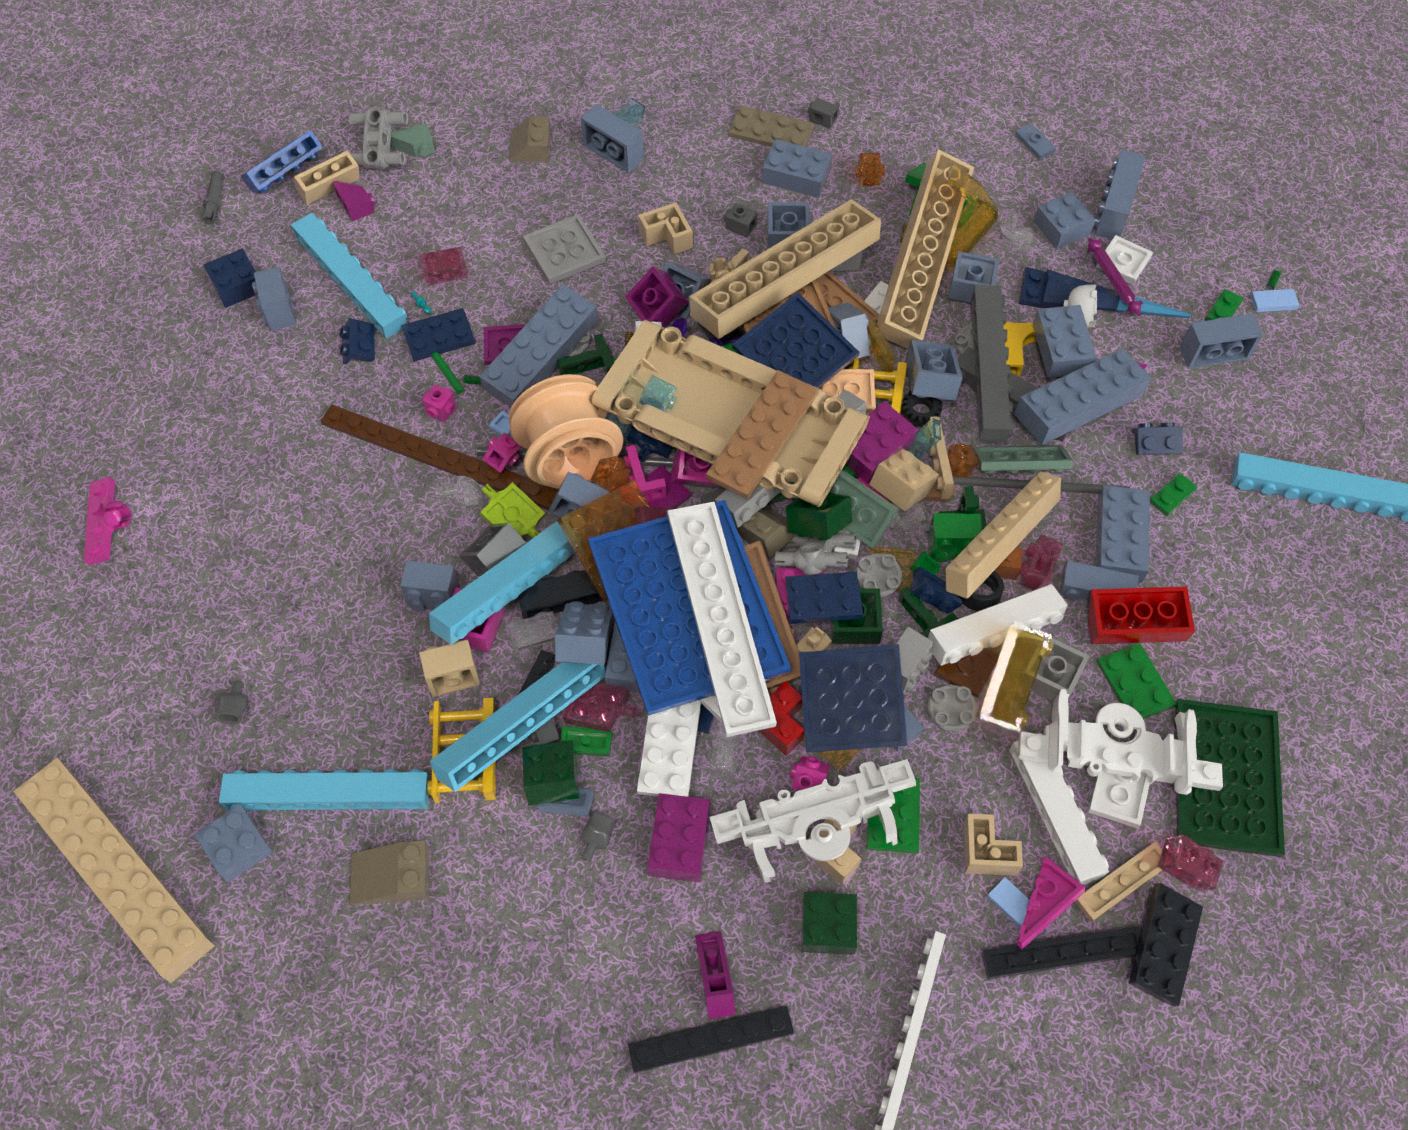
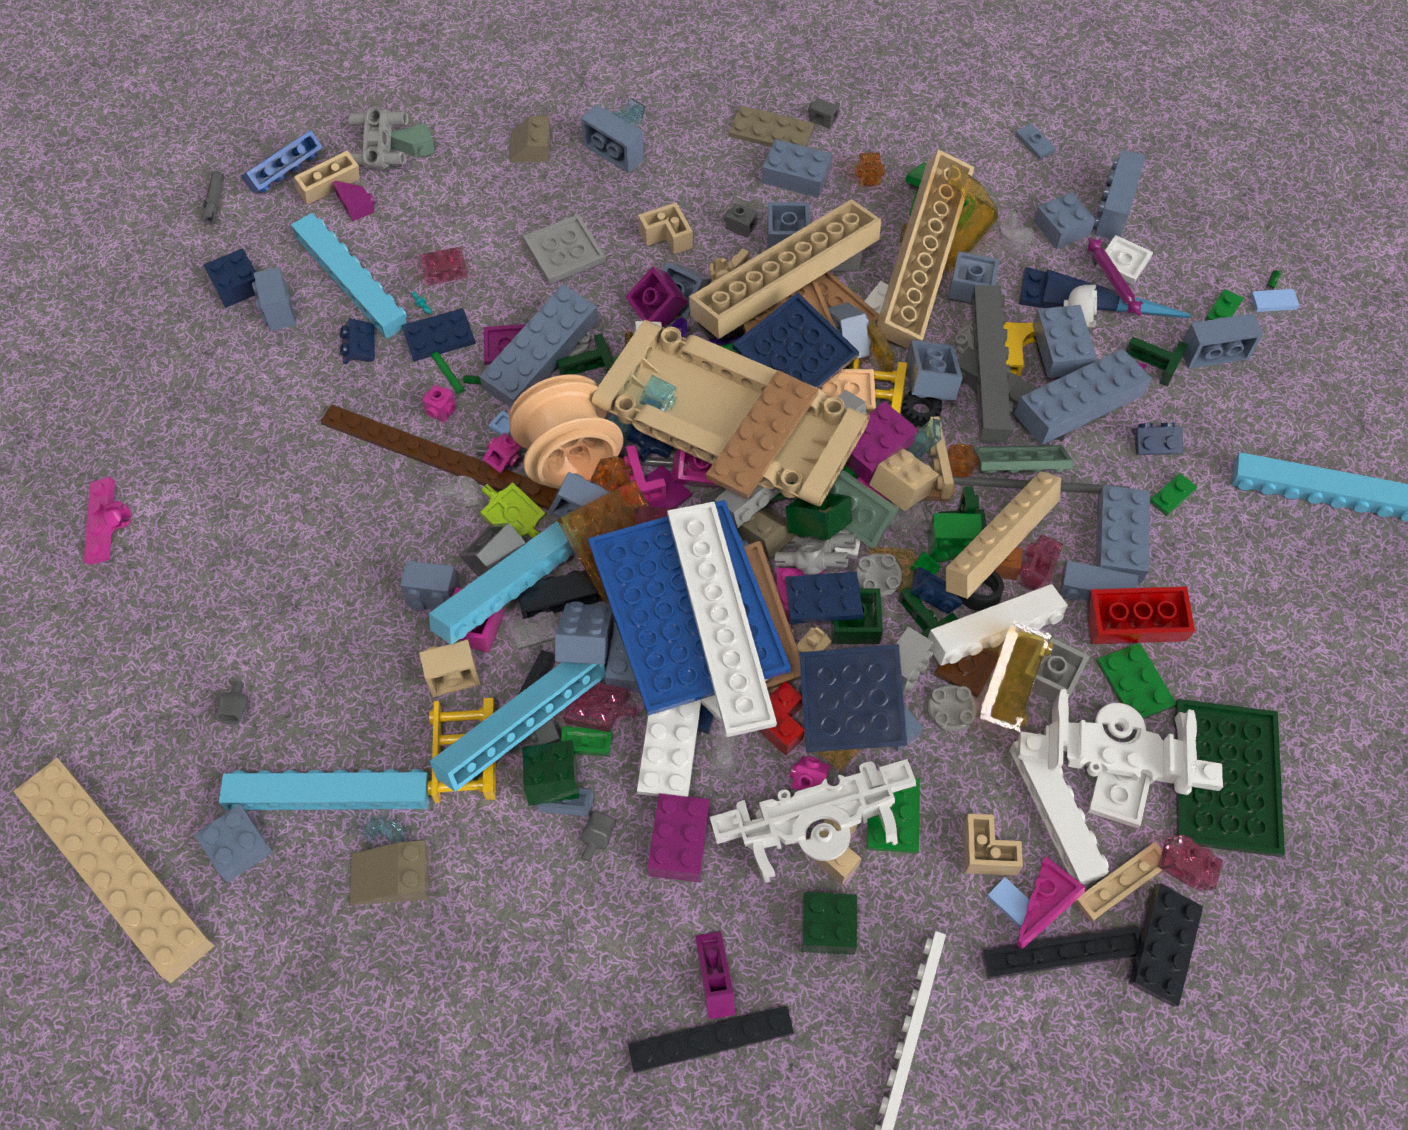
none -> clear light blue bracket [362,815,405,844]
none -> dark green bracket [1126,336,1188,387]

